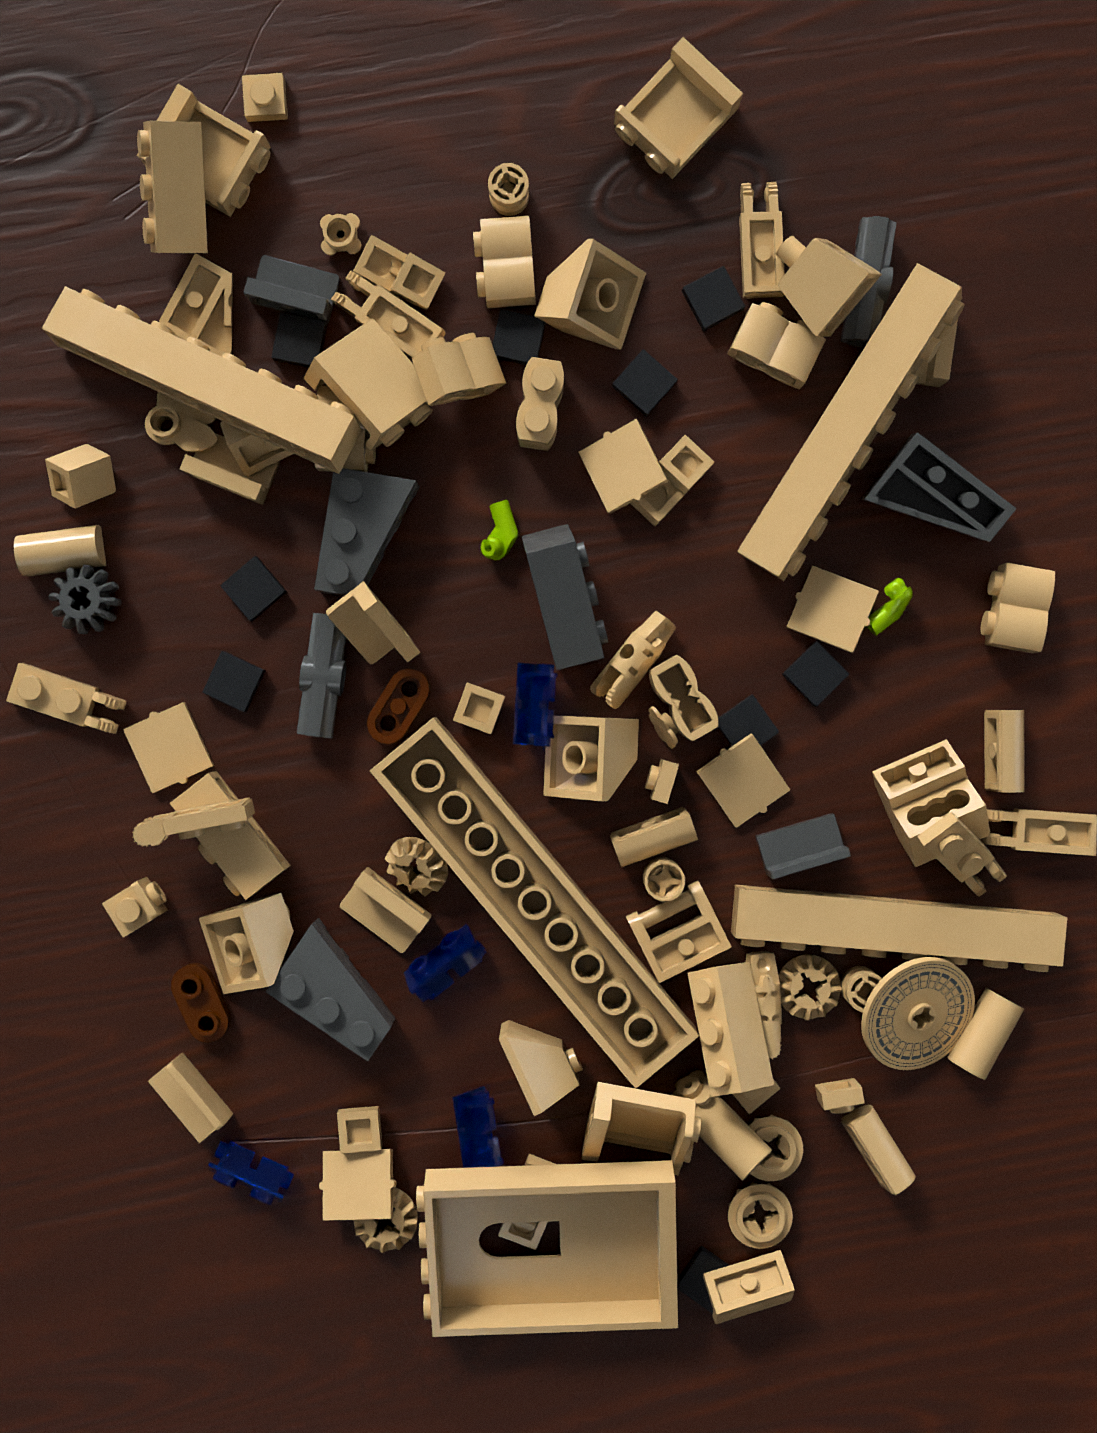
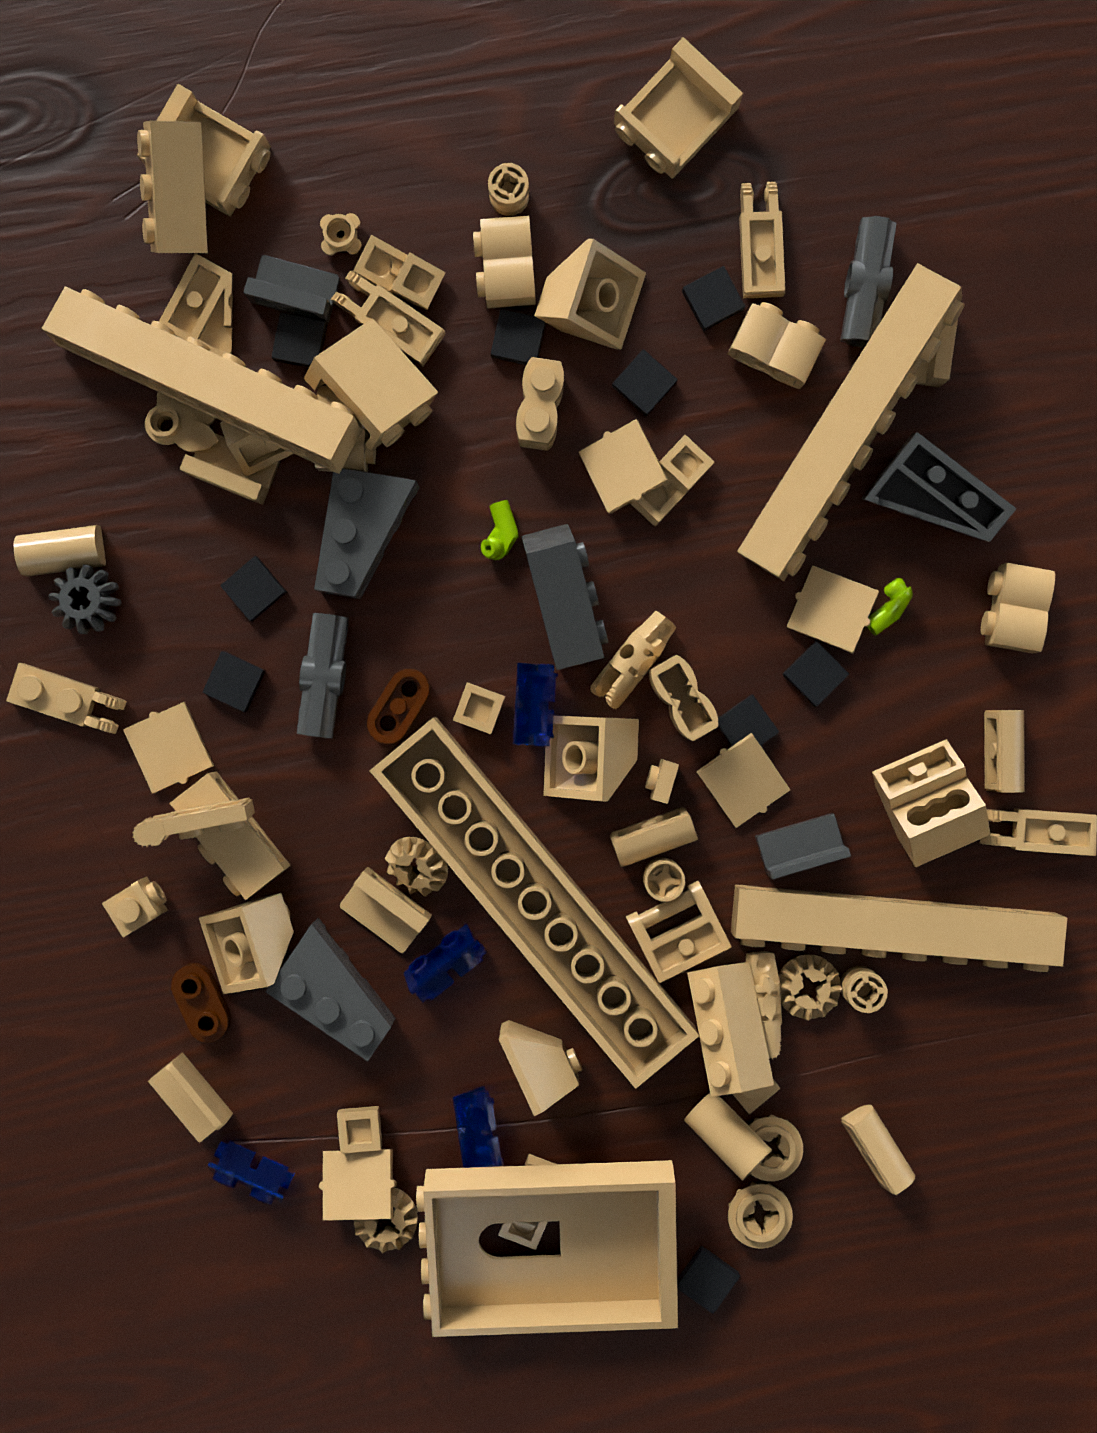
tan panel [45,444,116,508] -> none
tan plate [242,73,288,122] -> none
tan panel [326,581,420,664] -> none
tan brick [412,333,506,406] -> none
tan panel [582,1082,701,1176] -> none
tan plant [649,706,678,749] -> none
tan plant [671,1070,712,1107] -> none
tan panel [703,1250,795,1324] -> none
tan torso [776,236,882,337] -> none
tan plate [815,1078,865,1114] -> none
tan piece [861,957,975,1070] -> none
tan hinge [917,811,1007,897] -> none
tan brick [947,987,1024,1080] -> none

